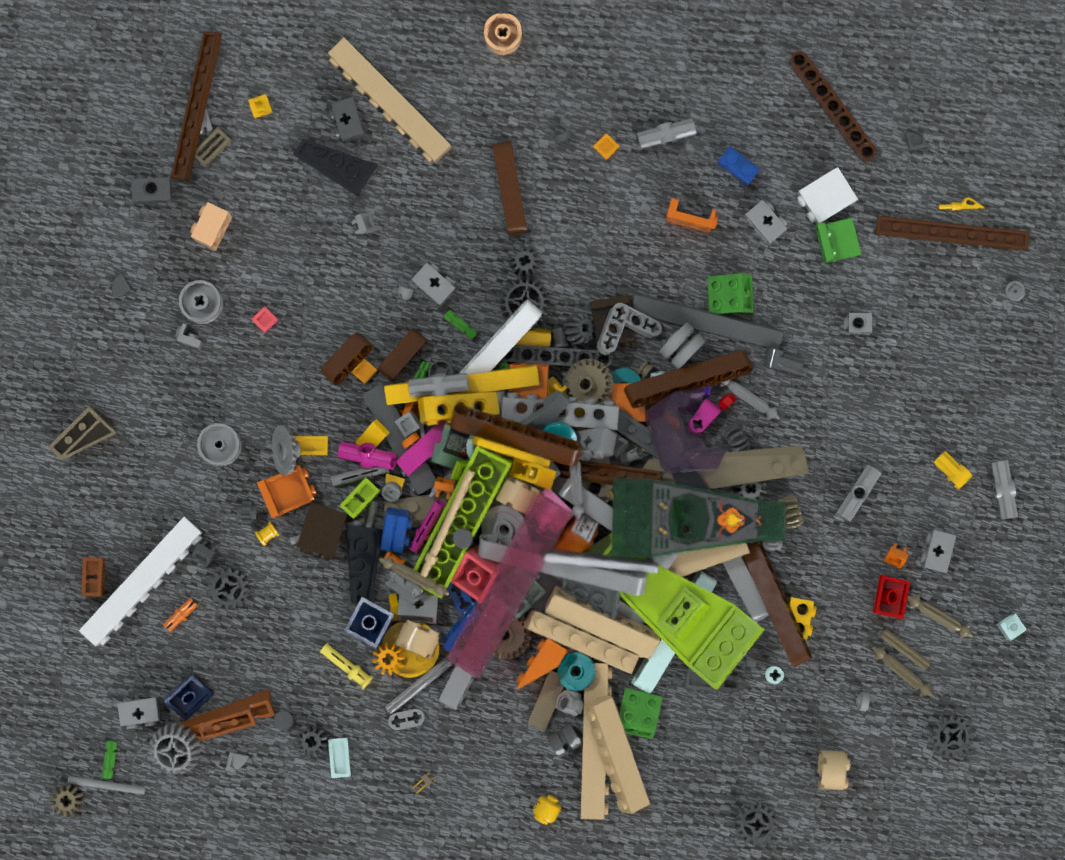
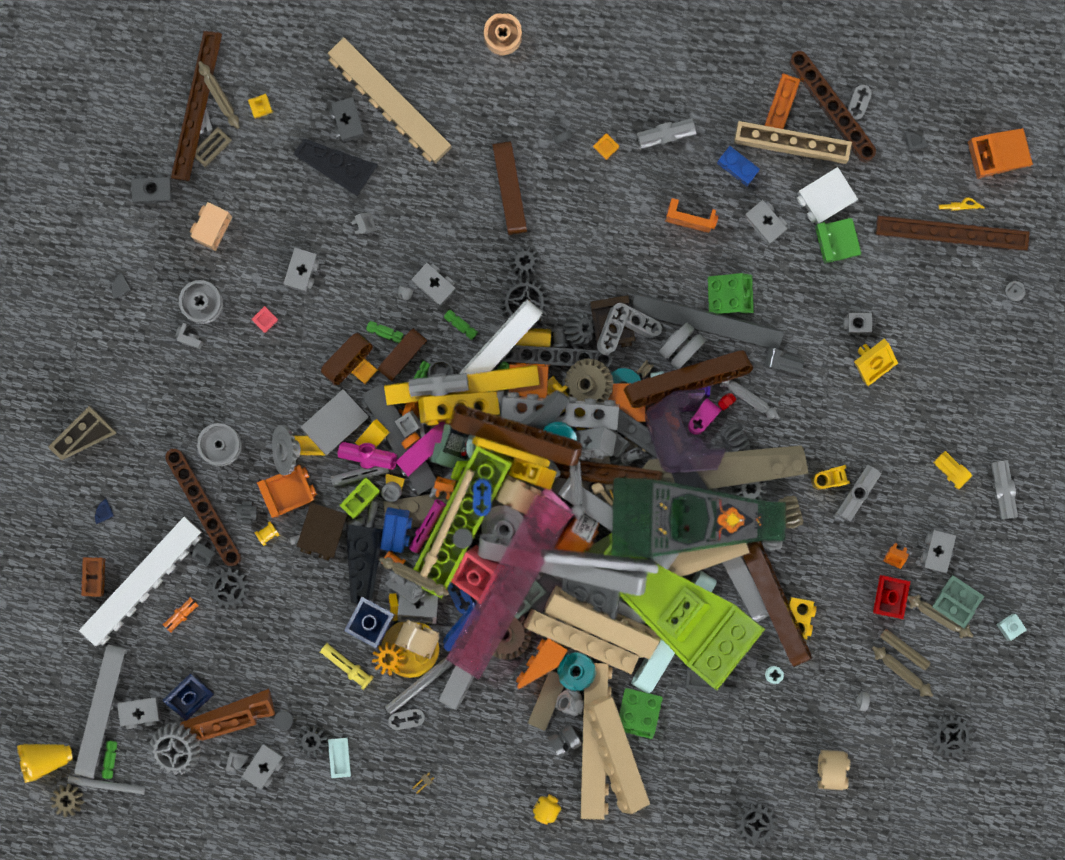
none -> yellow cone [17,744,73,783]
none -> light grey beam [75,644,127,779]
none -> dark blue tile [95,499,114,524]
none -> reddish brown beam [165,449,242,566]
none -> dark tan wheel [198,61,240,129]
none -> light grey brick [242,743,284,789]
none -> light grey brick [283,248,320,293]
none -> light grey tile [300,390,369,456]
none -> bright green axle [366,321,404,343]
none -> blue beam [473,478,492,516]
none -> tan hand [592,483,614,506]
none -> tan brick [734,121,852,164]
none -> orange tile [764,73,801,129]
none -> yellow piece [811,465,850,490]
none -> light grey beam [847,85,872,120]
none -> yellow tile [854,339,898,386]
none -> sand green slope [932,575,985,628]
none -> orange slope [968,128,1033,179]

